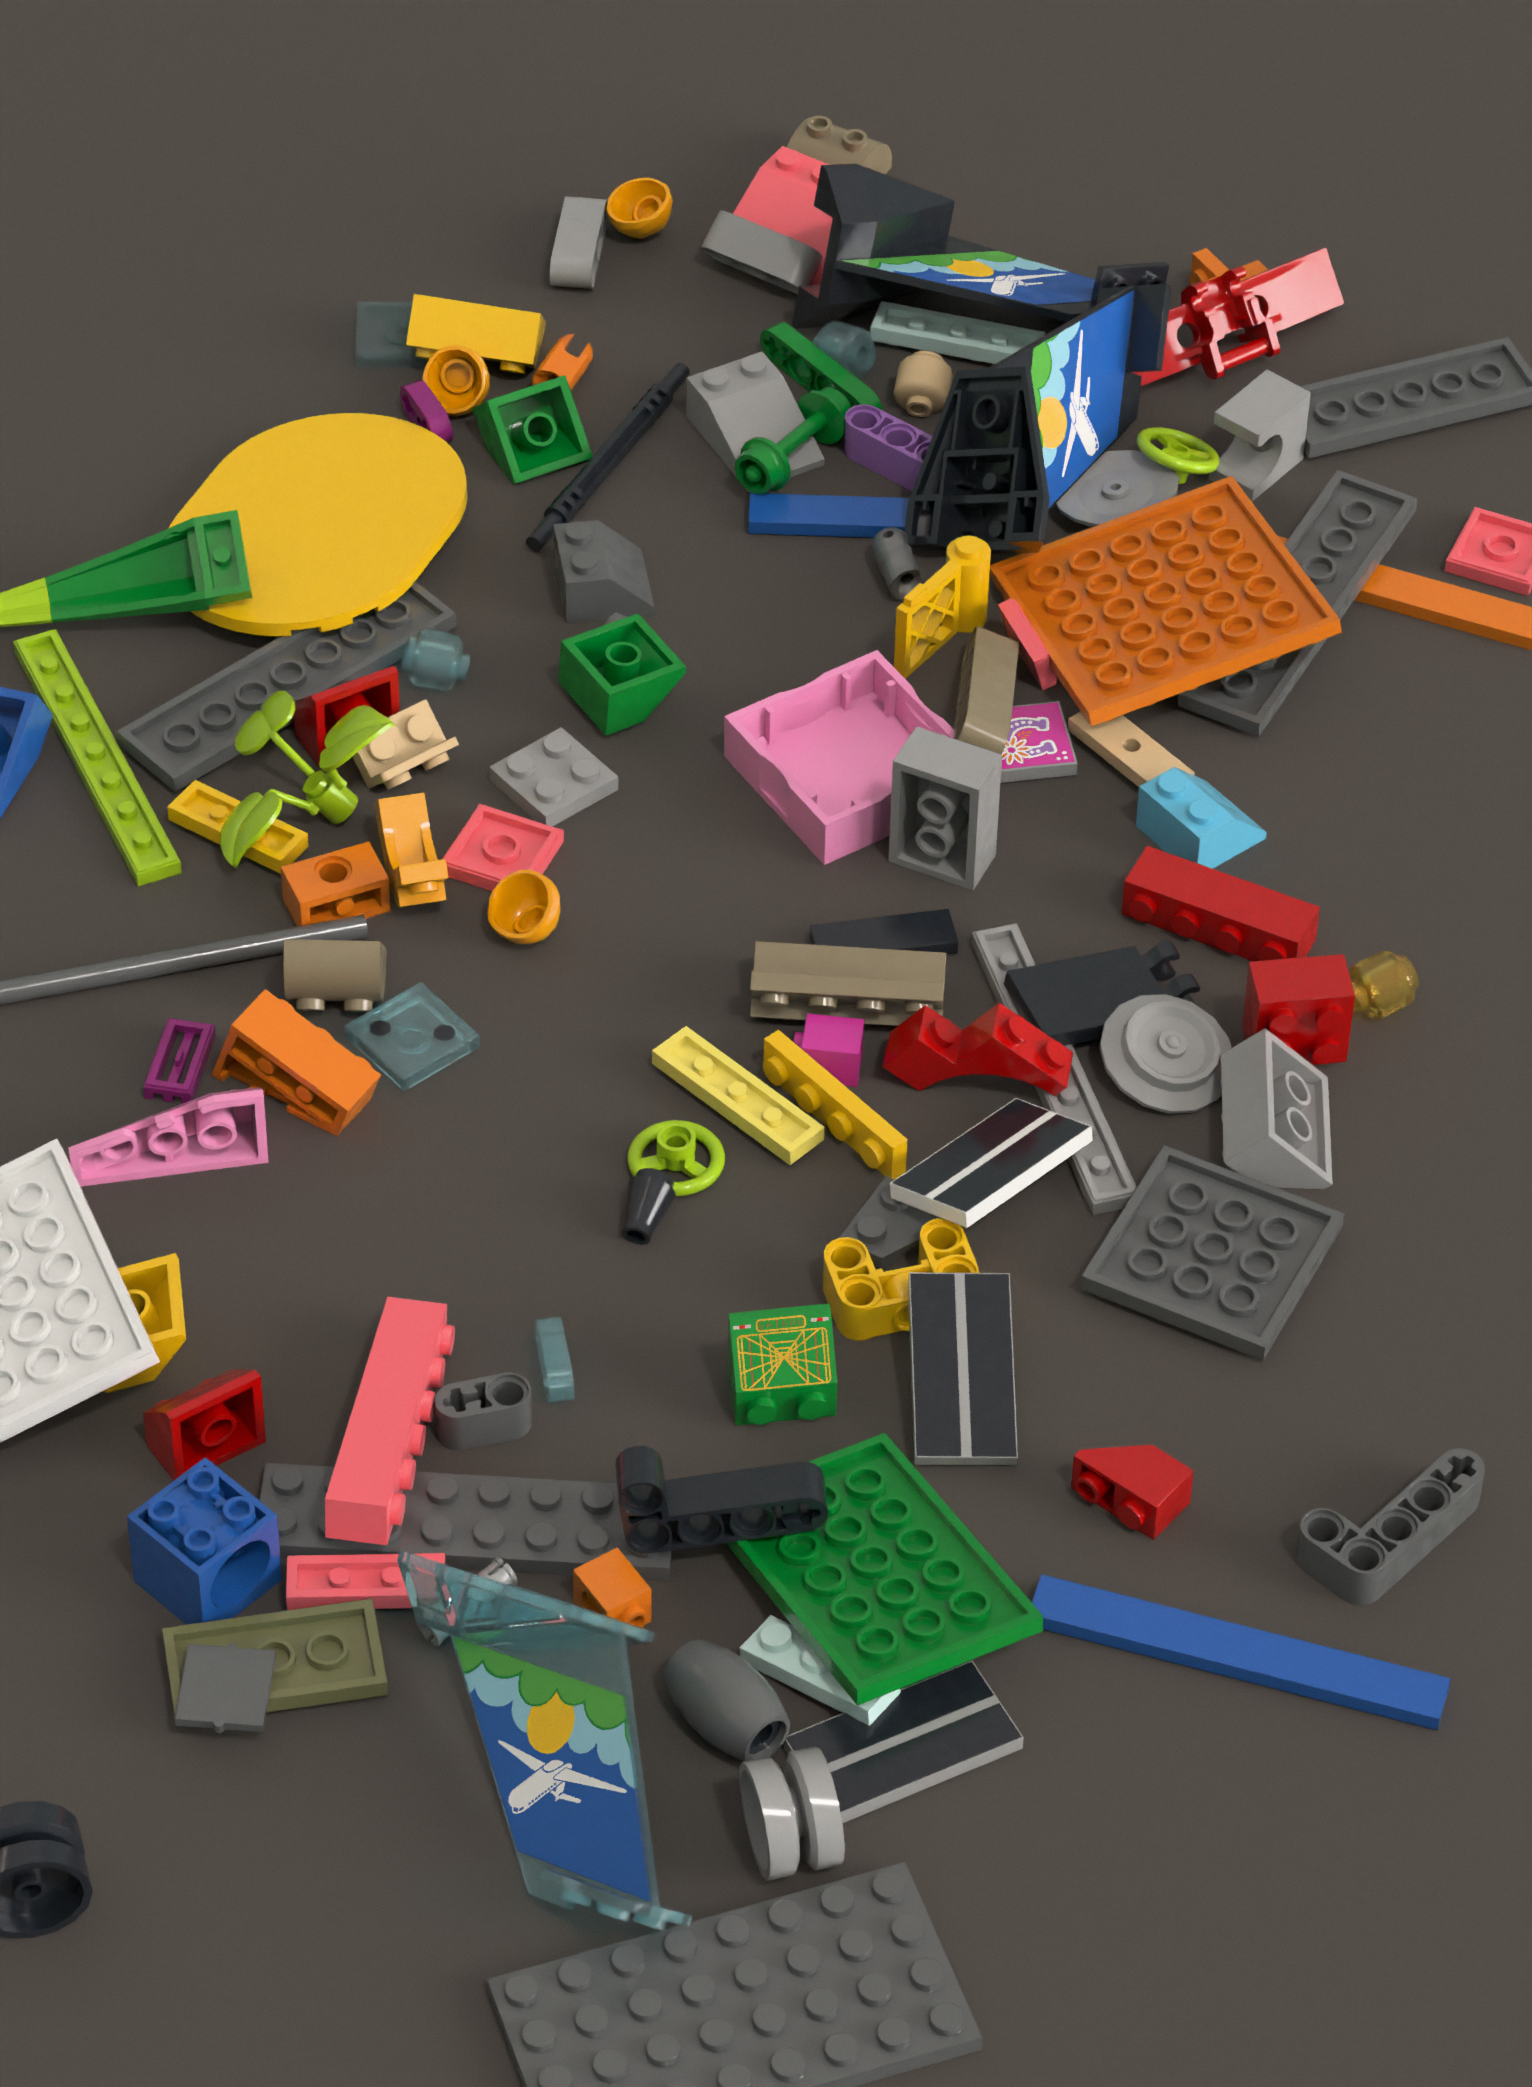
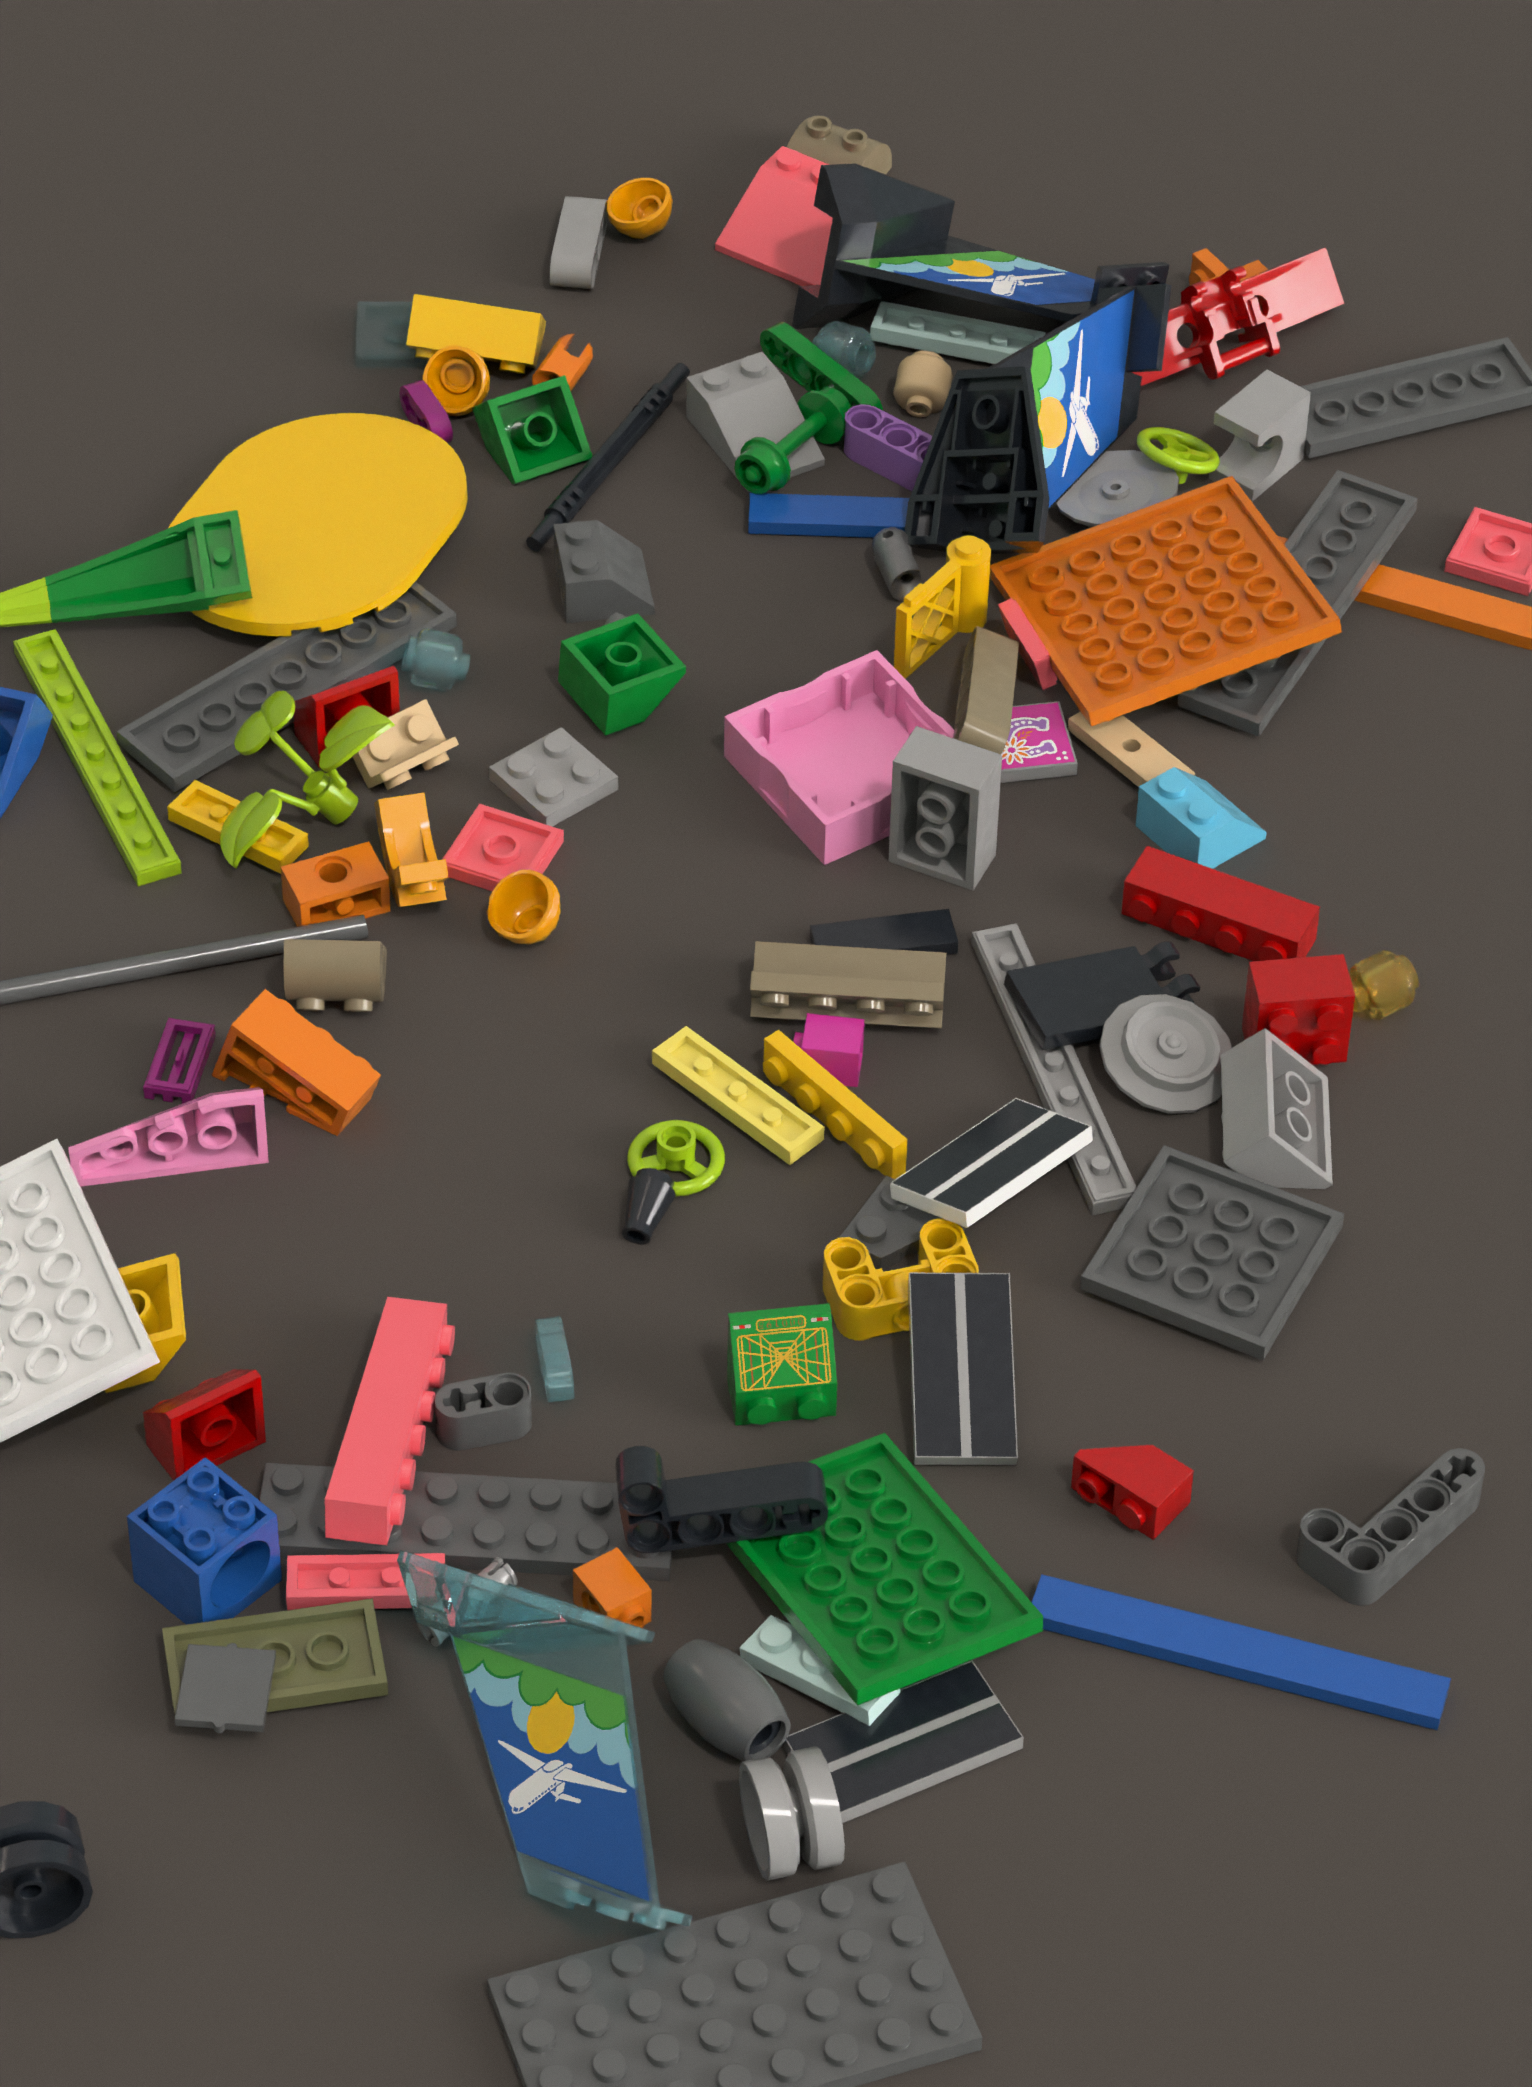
clear light blue tile [345,982,480,1091] -> none
light grey beam [700,210,823,294] -> none
red arch [882,1003,1073,1096] -> none

